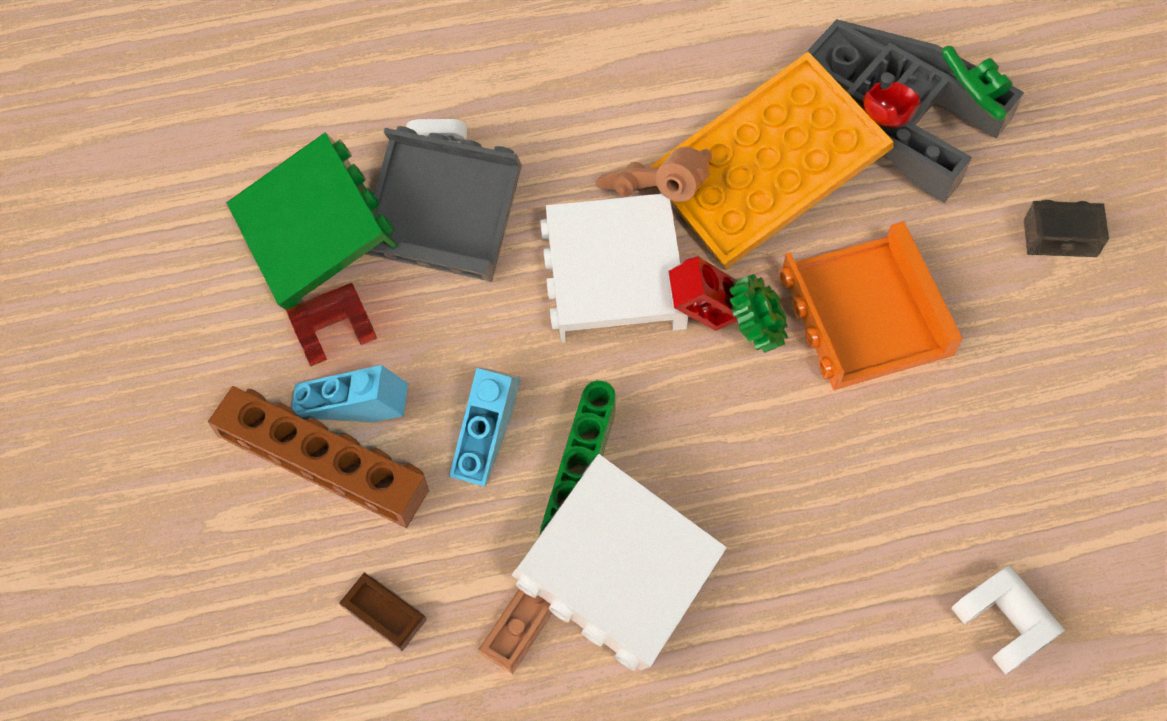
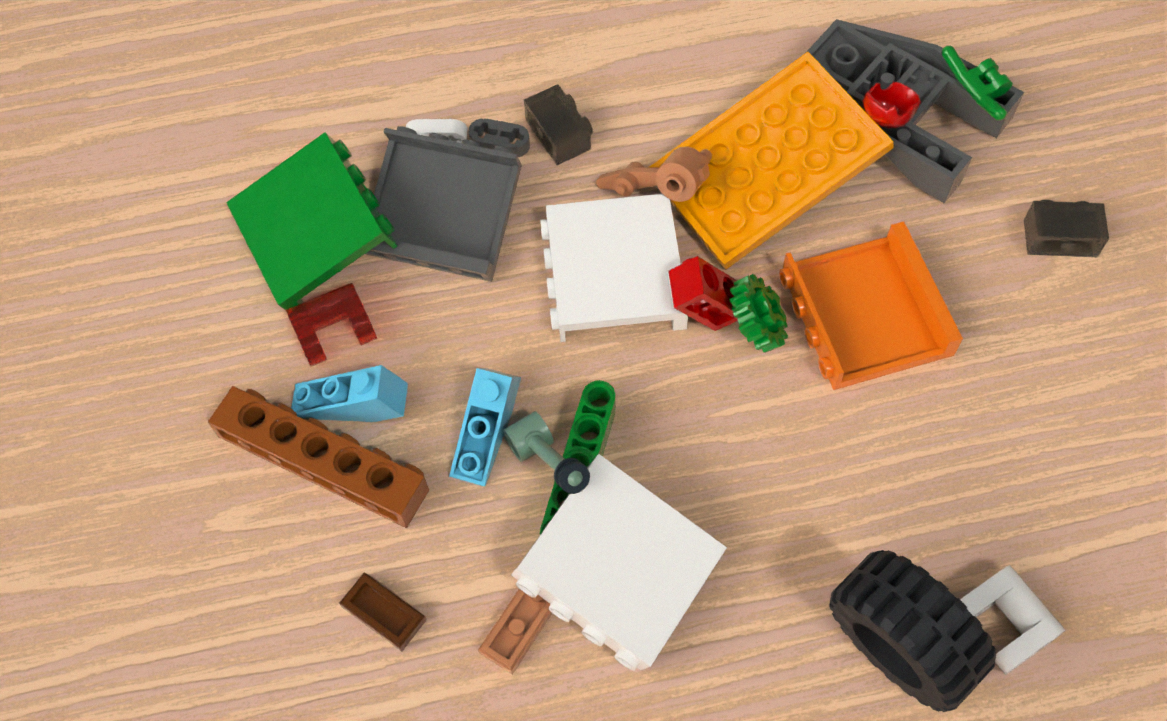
none -> dark grey beam [468,118,530,157]
none -> sand green piece [503,411,590,494]
none -> clear smoke brick [524,84,593,165]
none -> black tyre [829,550,996,712]

